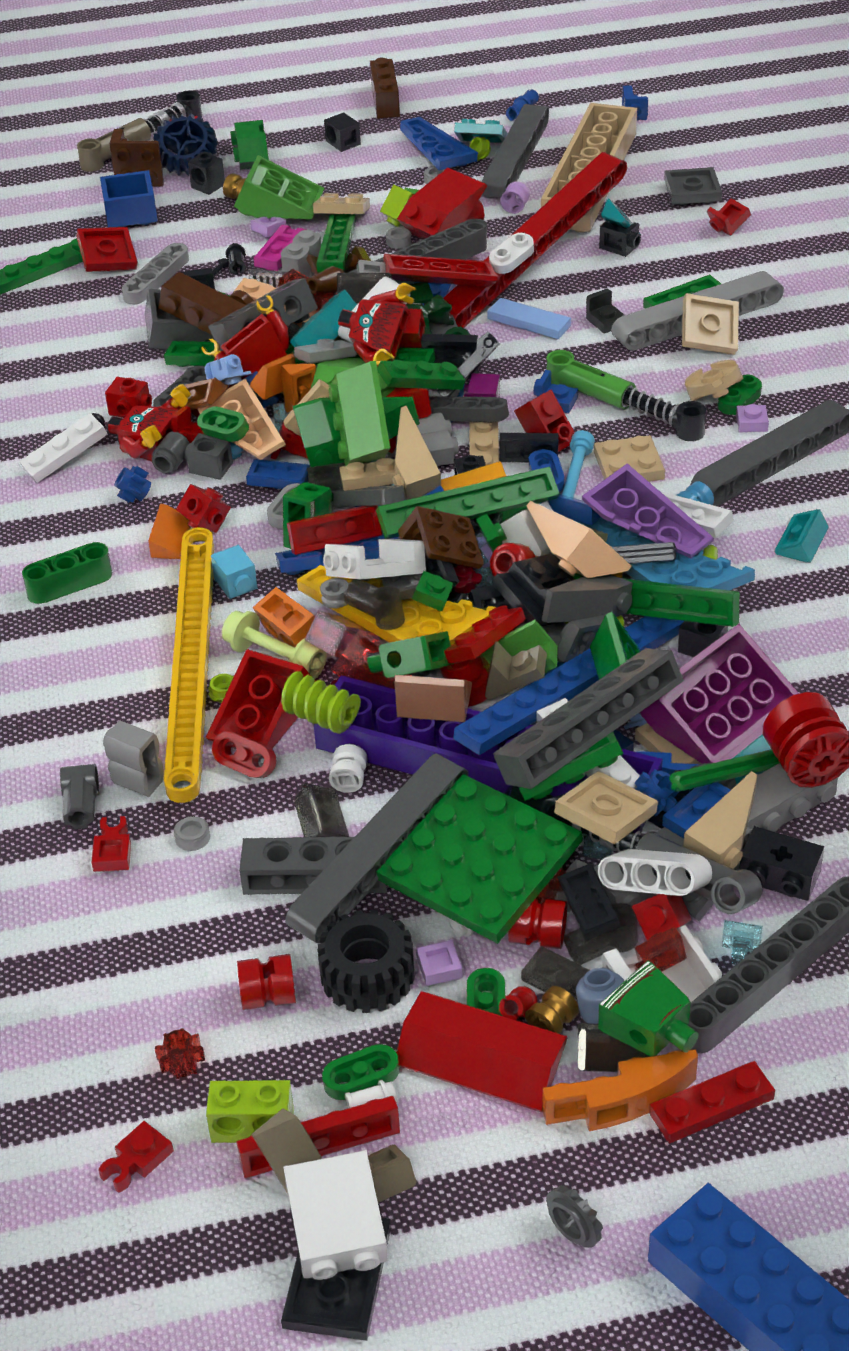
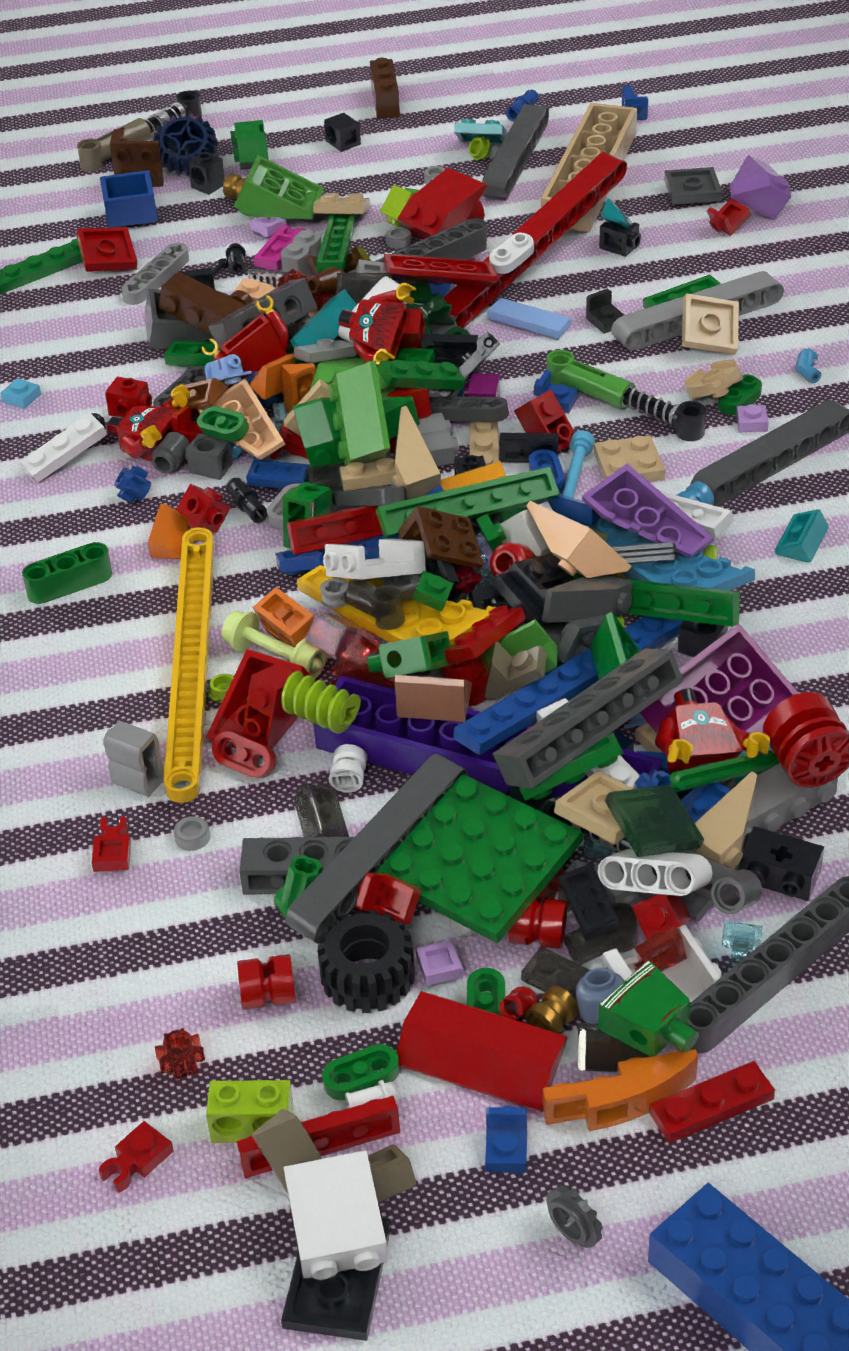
dark grey piece [60,764,99,829] -> none
medium azure brick [211,545,258,599] -> none
blue wing [400,117,478,170] -> none
lavender wheel [500,182,530,214] -> none
none -> medium azure plate [1,378,41,409]
none -> black pin [226,477,267,523]
none -> red slope [242,663,294,747]
none -> green piece [274,855,322,931]
none -> red bracket [355,873,422,925]
none -> blue bracket [485,1105,527,1173]
none -> clear green tile [605,784,704,857]
none -> torso [655,688,770,773]
none -> medium lavender wedge [730,155,791,220]
none -> dark azure arm [795,348,821,383]

